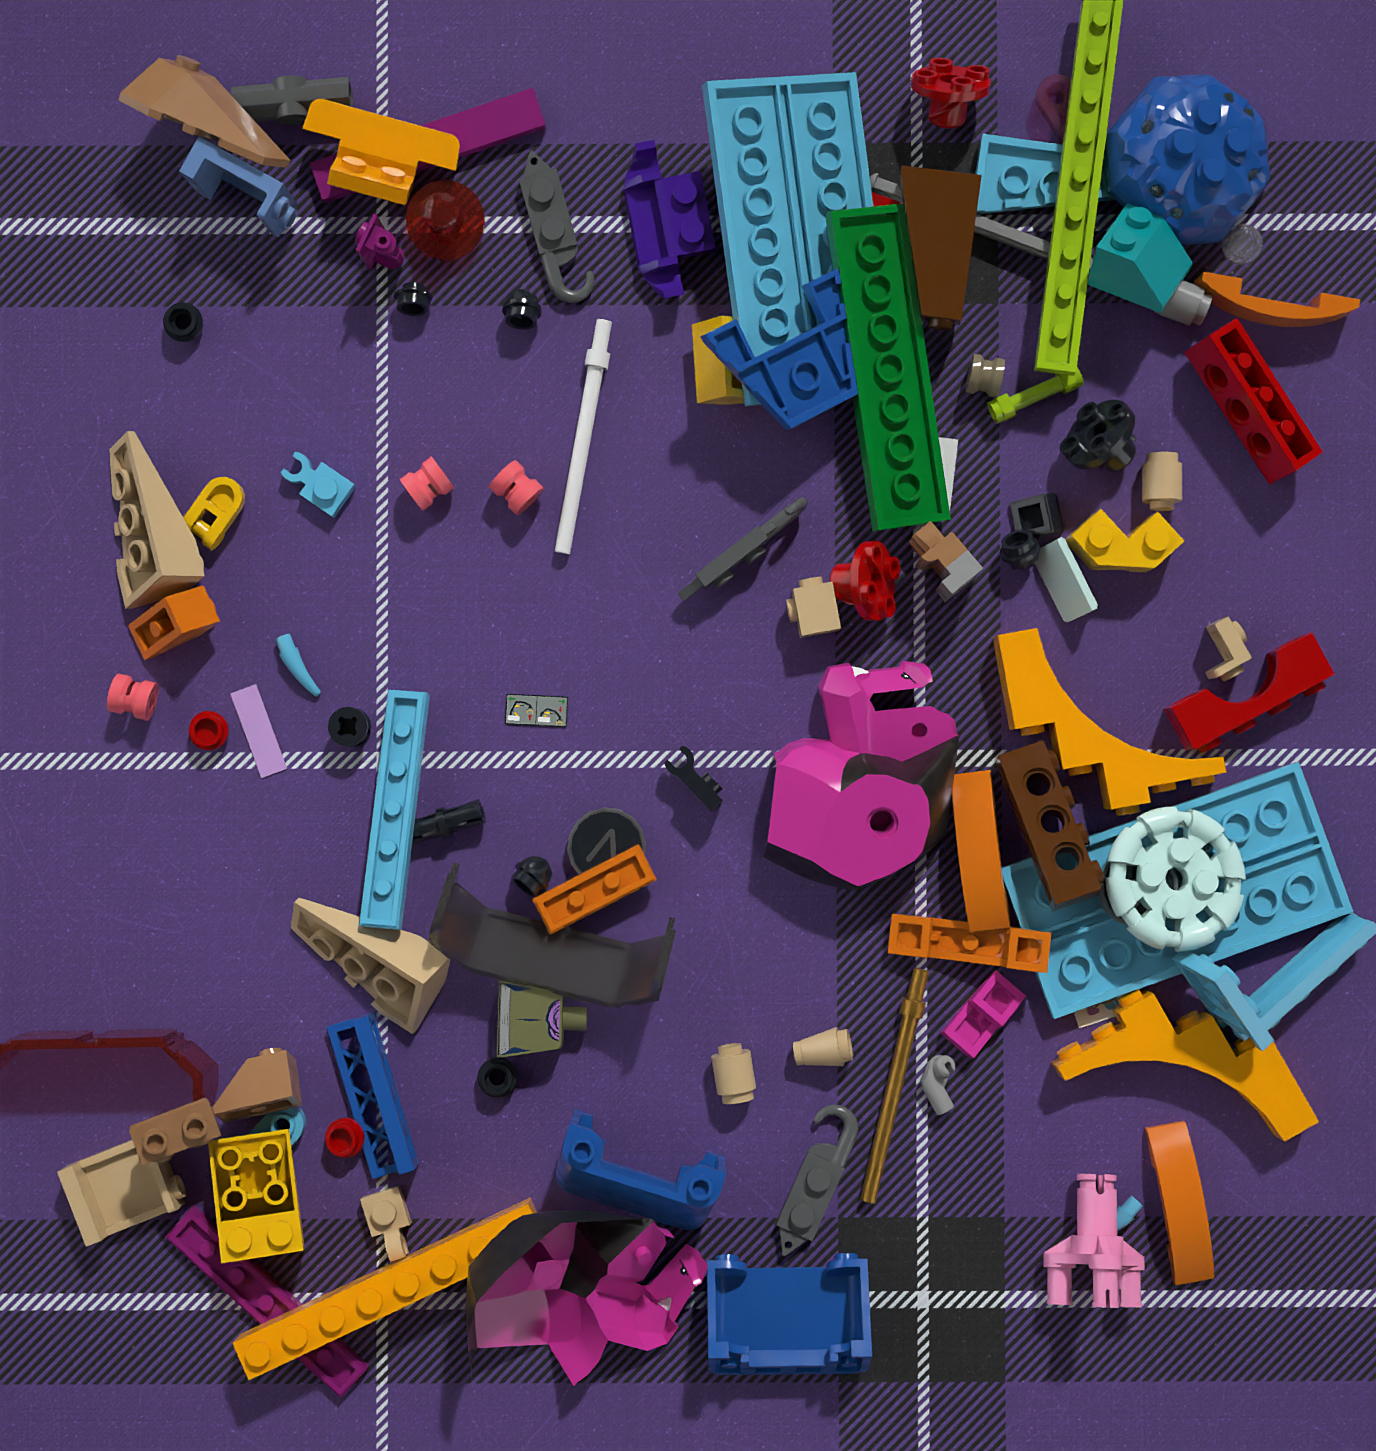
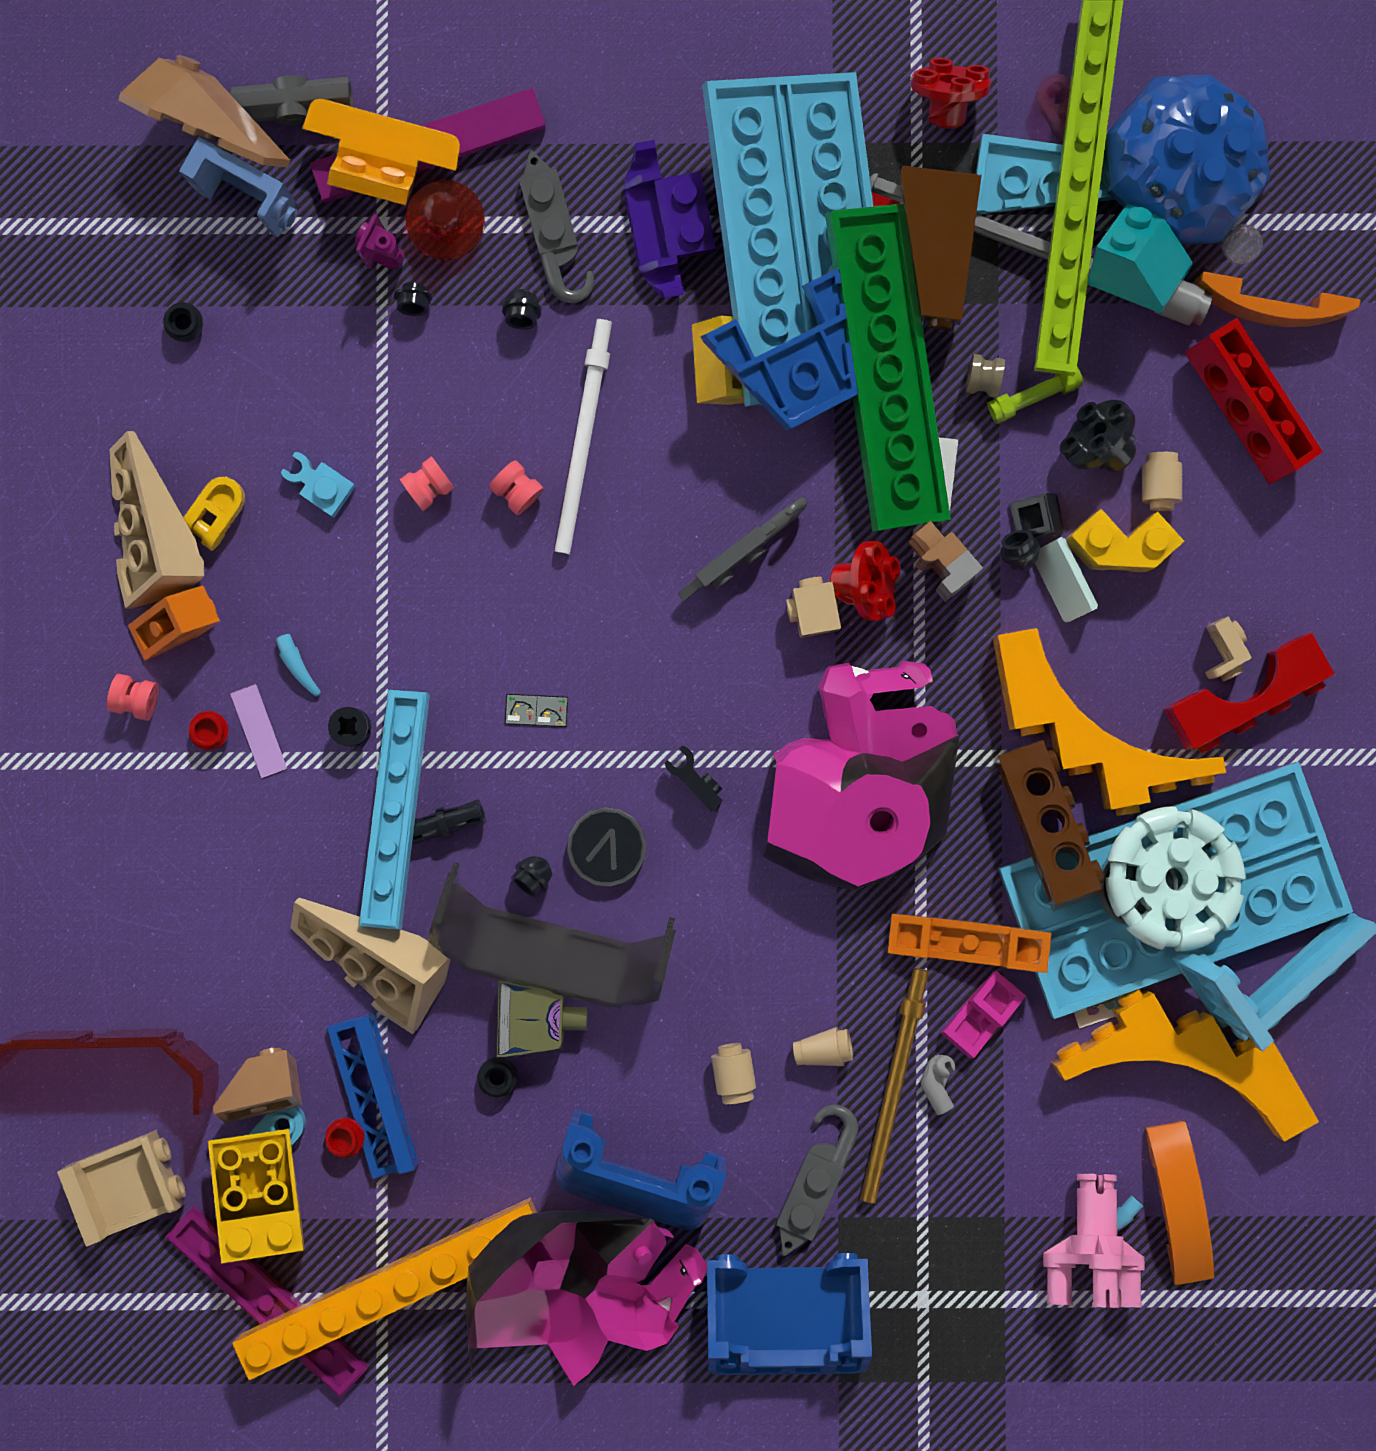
medium nougat bracket [129,1098,221,1165] -> none
tan plate [360,1185,412,1262] -> none
orange tile [532,844,657,934] -> none
orange slope [952,770,1010,932] -> none

